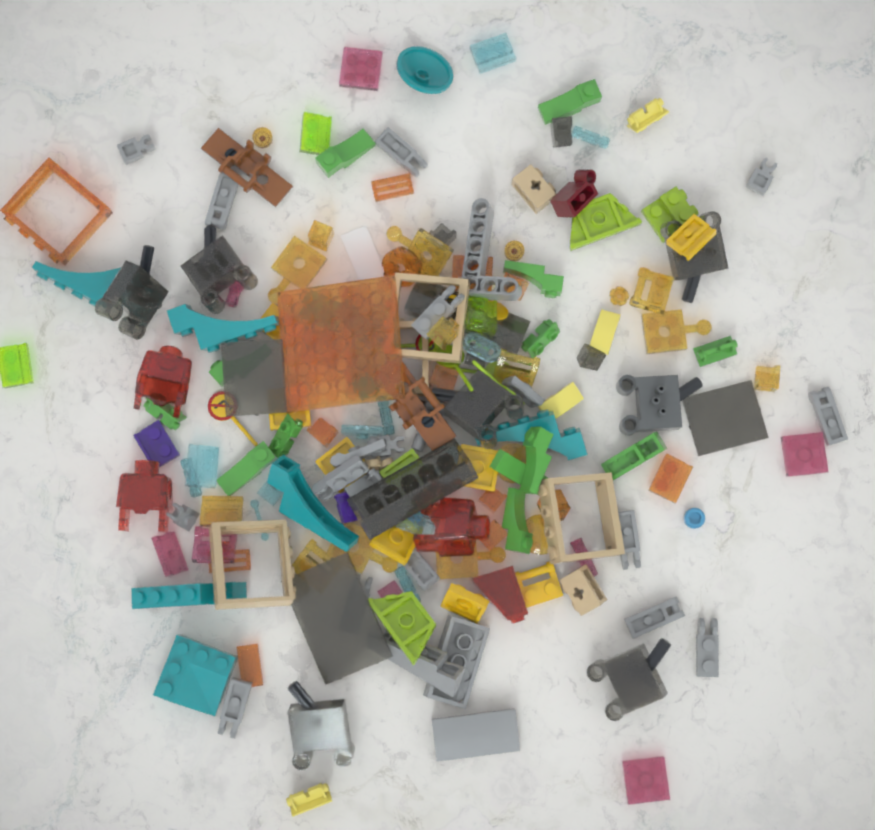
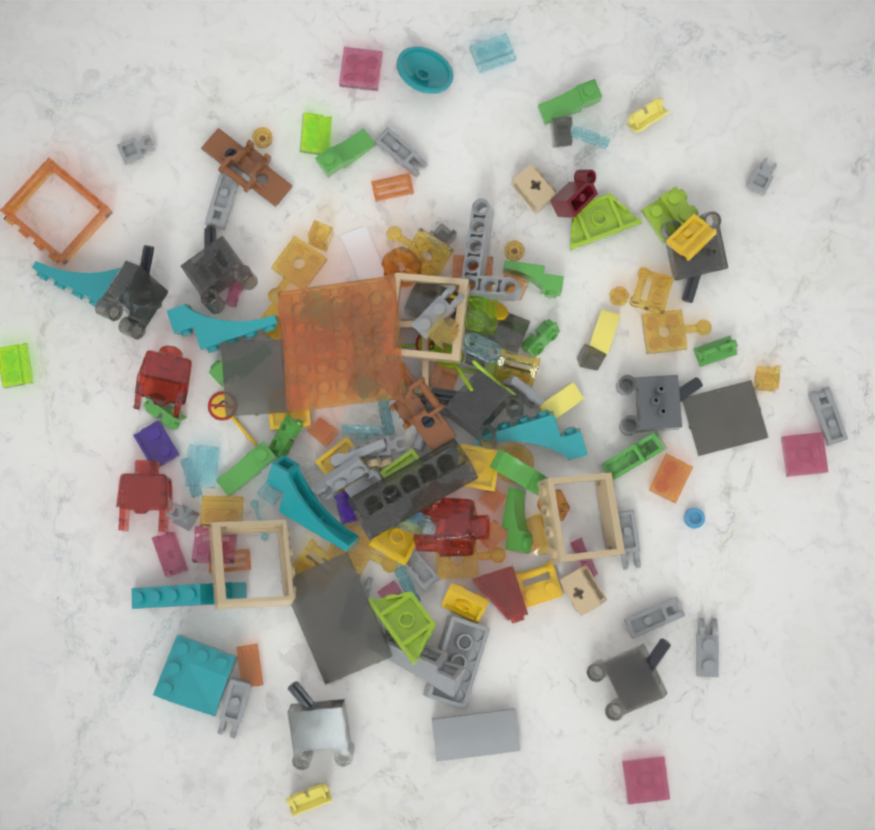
bright green slope [519,427,554,495] -> none

